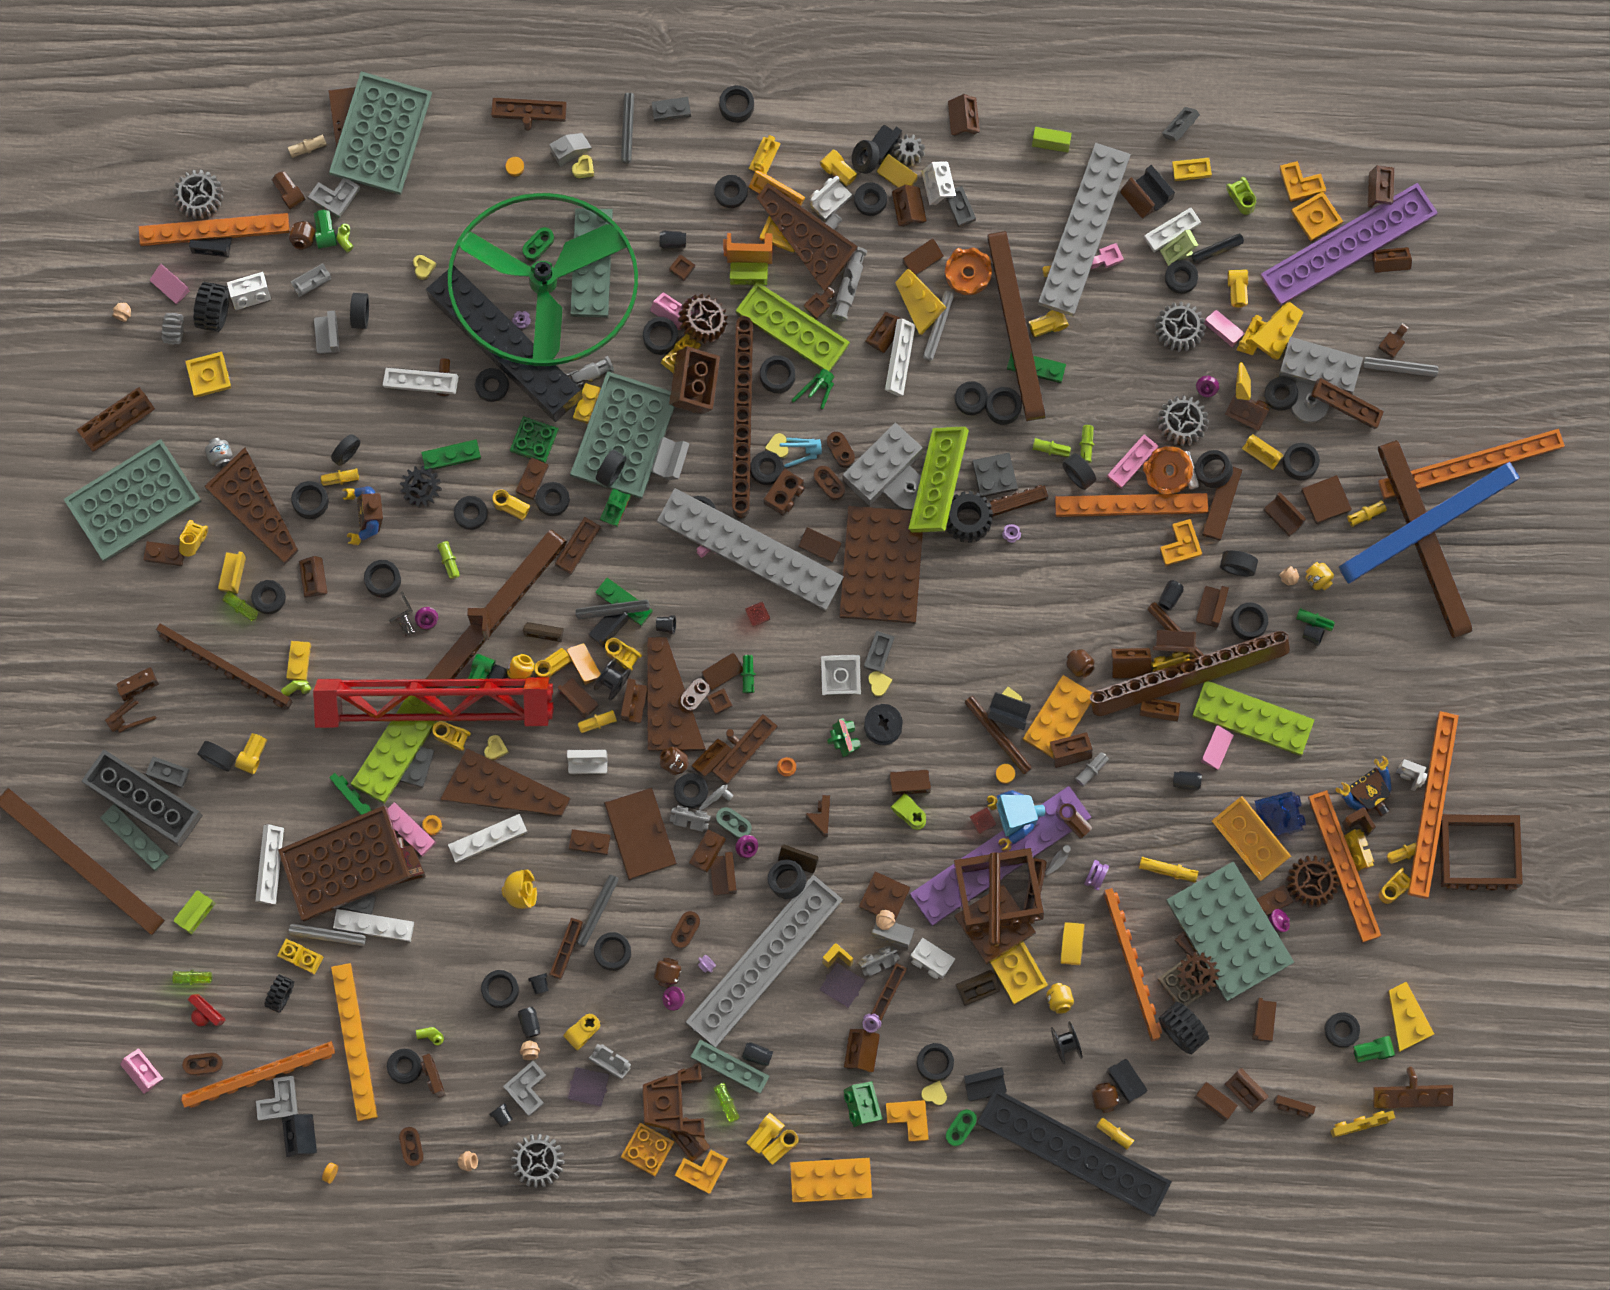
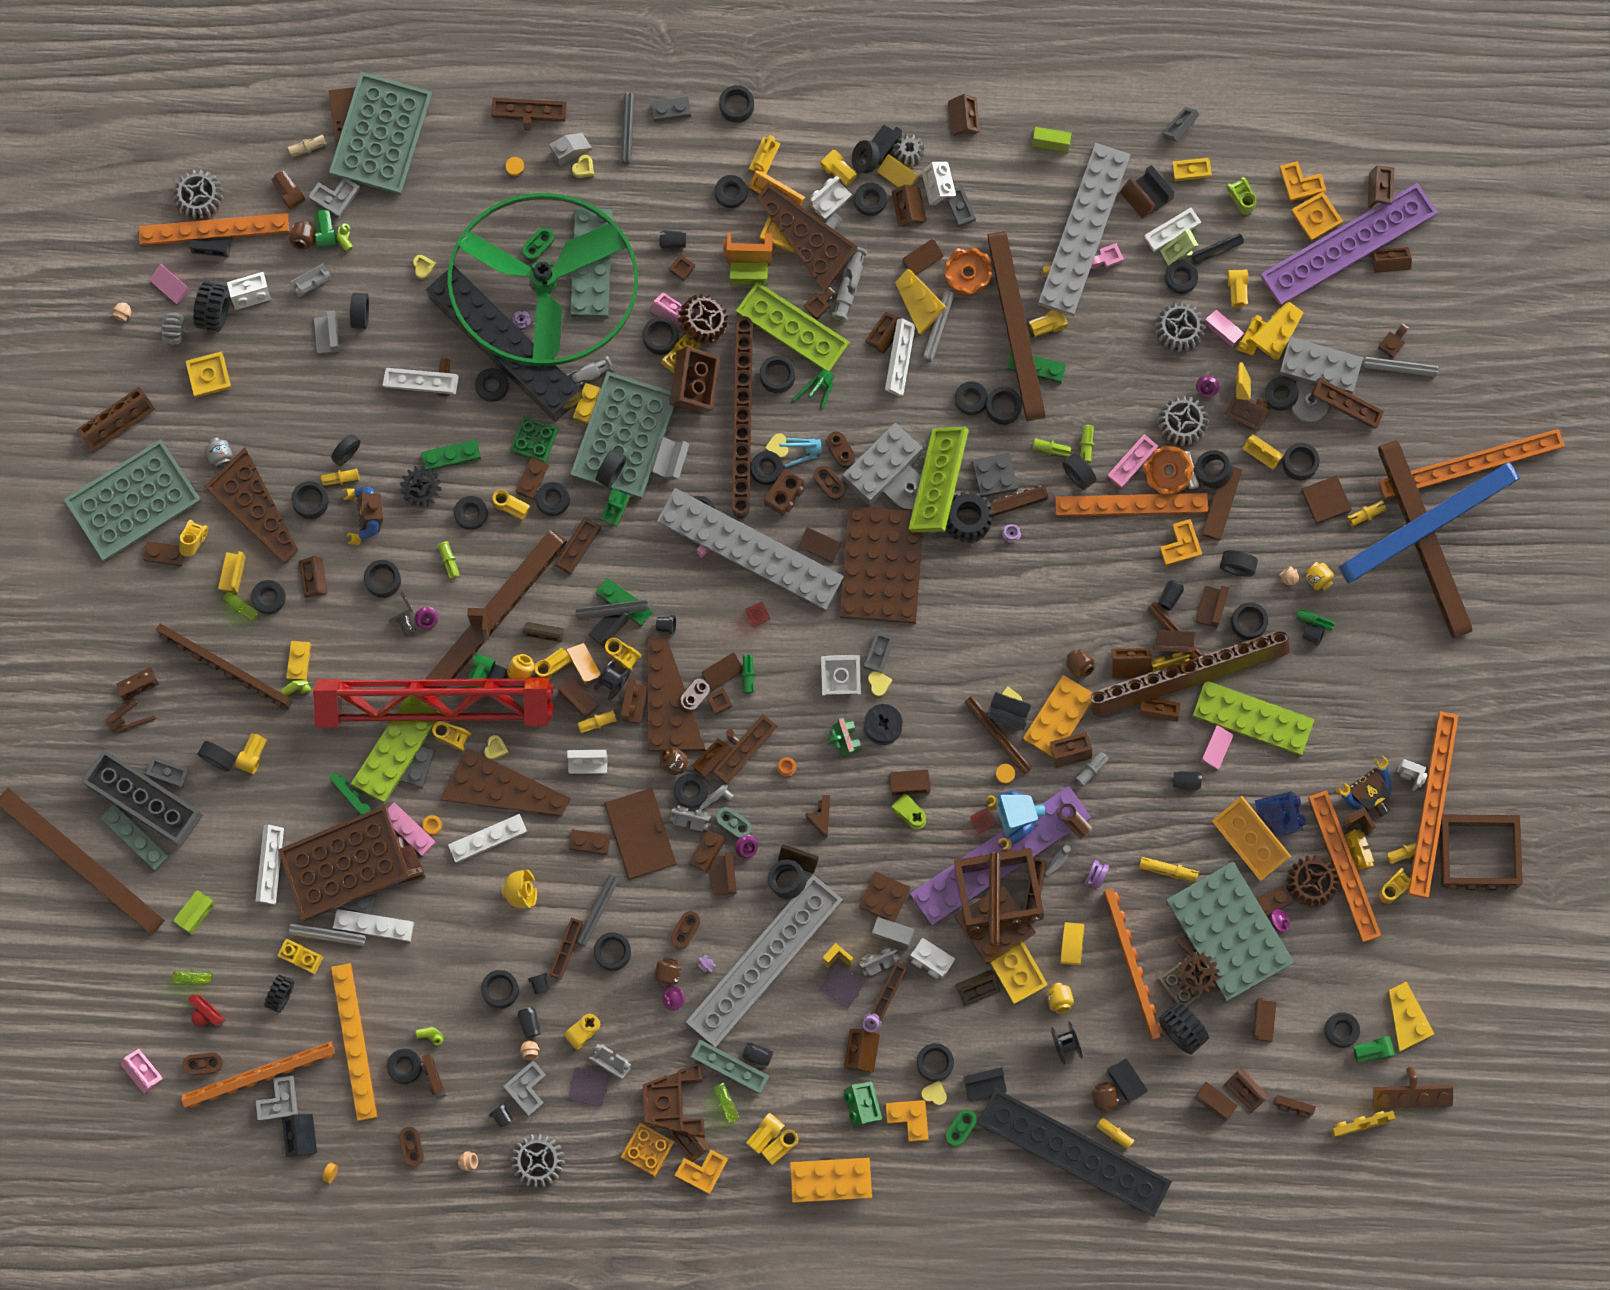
light nougat plate [876,910,895,930] -> none
reddish brown panel [1264,492,1306,537] -> none

